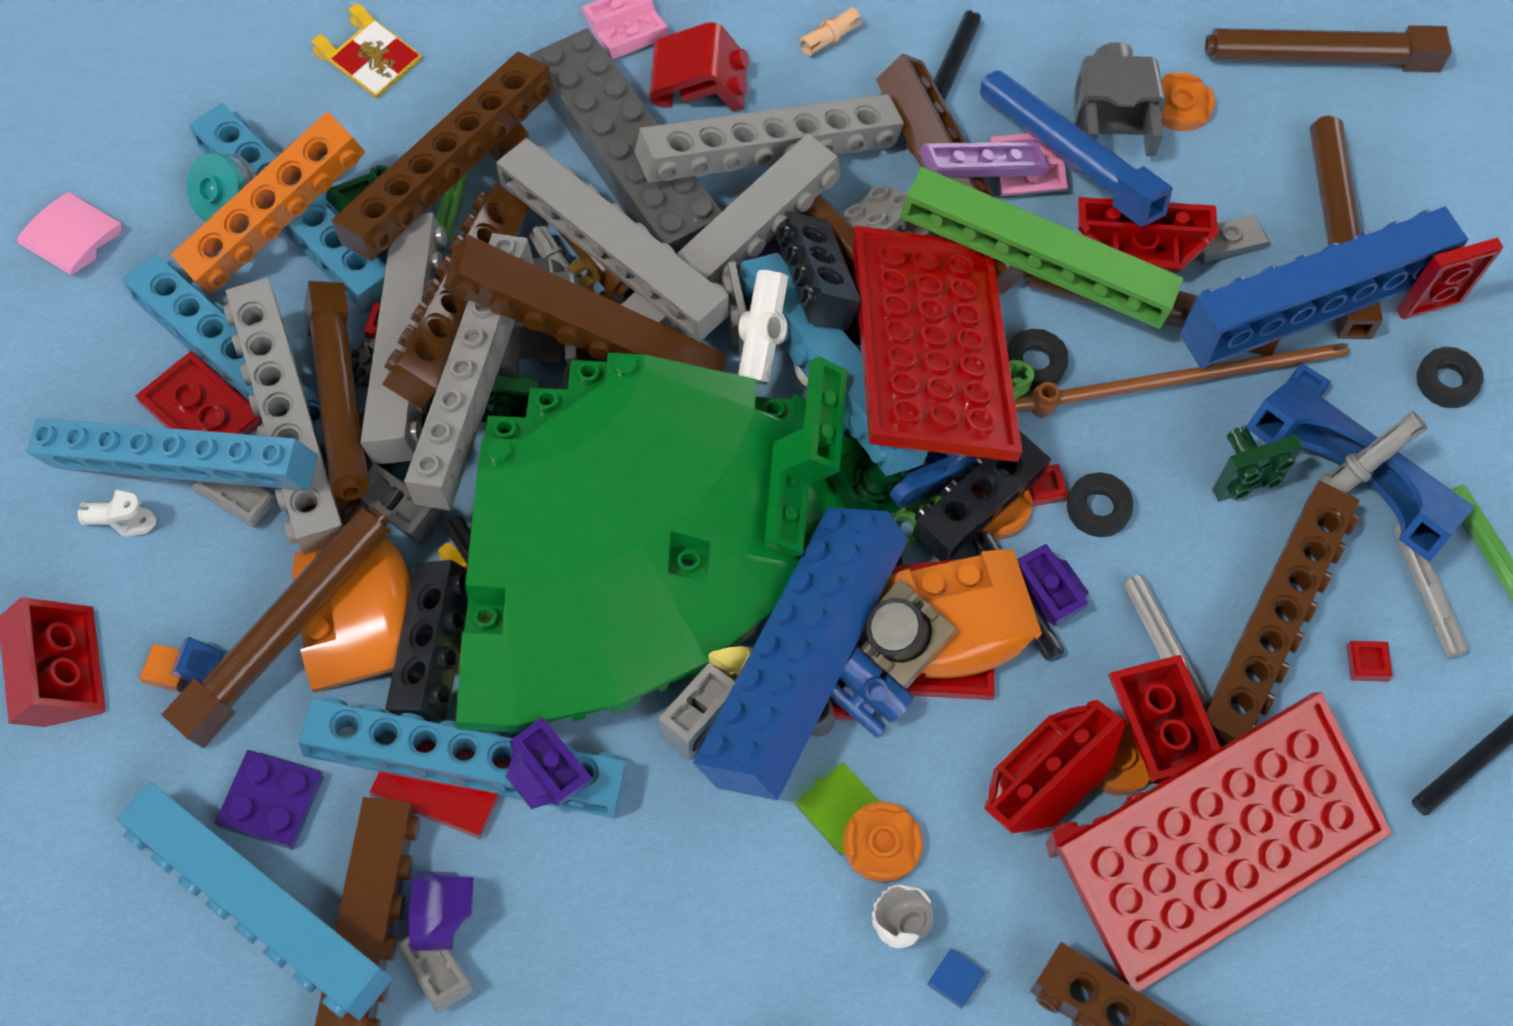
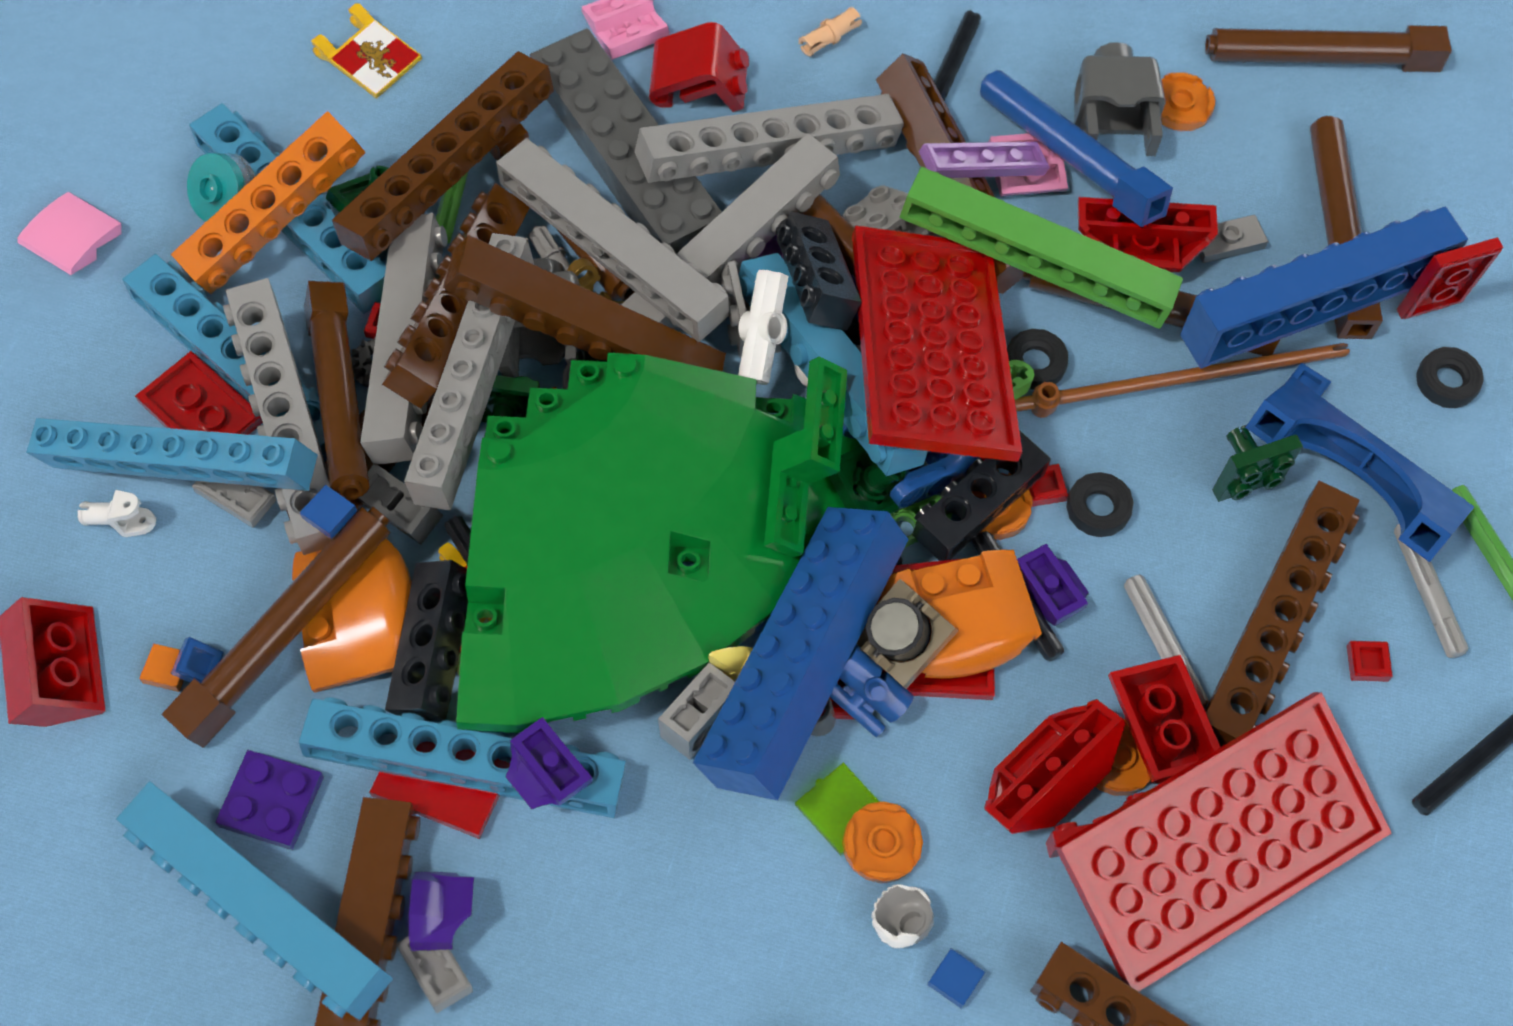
light grey pin [1320,411,1428,493] -> none
none -> blue tile [299,485,357,539]

